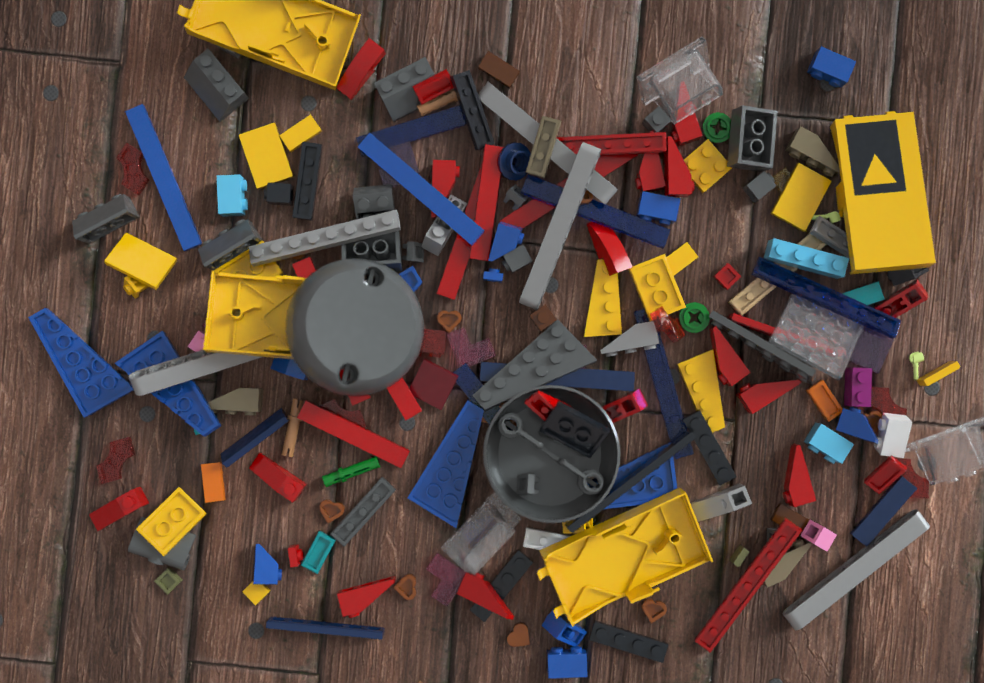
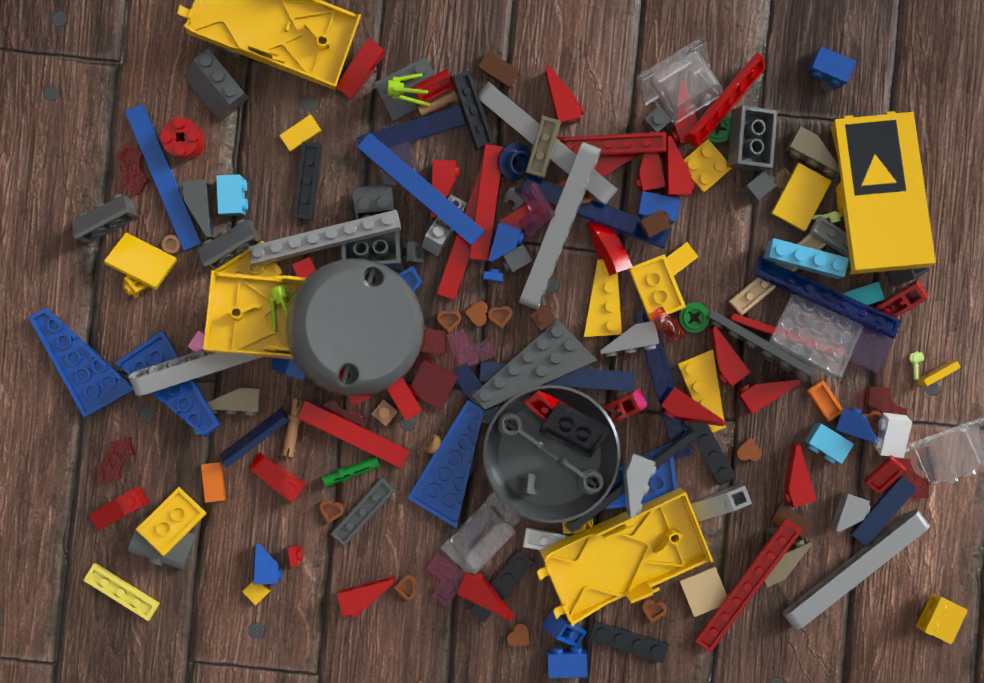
olive tile [154,567,183,595] -> none
yellow tile [239,122,294,190] -> none
black brick [264,182,294,206] -> none
dark blue tile [266,616,385,640] -> none
teal tile [301,530,336,574] -> none
red plate [713,263,742,290] -> none
olive tile [729,544,749,567] -> none
bright pink brick [801,520,836,551] -> none
magenta brick [844,367,872,407] -> none
none -> light yellow tile [83,563,160,621]
none -> red brick [160,117,205,160]
none -> medium nougat tile [161,235,182,255]
none -> dark grey slope [180,179,215,239]
none -> lime plant [268,286,292,332]
none -> medium nougat plate [372,399,399,426]
none -> lime plant [388,73,430,107]
none -> medium nougat tile [423,434,441,454]
none -> dark orange tile [465,301,488,326]
none -> dark orange tile [488,306,513,329]
none -> clear pink tile [519,183,555,237]
none -> red slope [545,66,583,126]
none -> light grey slope [623,453,656,519]
none -> reddish brown brick [639,209,671,239]
none -> red slope [661,387,726,426]
none -> tan tile [679,566,727,617]
none -> red tile [688,53,766,148]
none -> dark orange tile [736,438,762,461]
none -> light grey slope [830,492,870,532]
none -> yellow bracket [916,592,968,644]

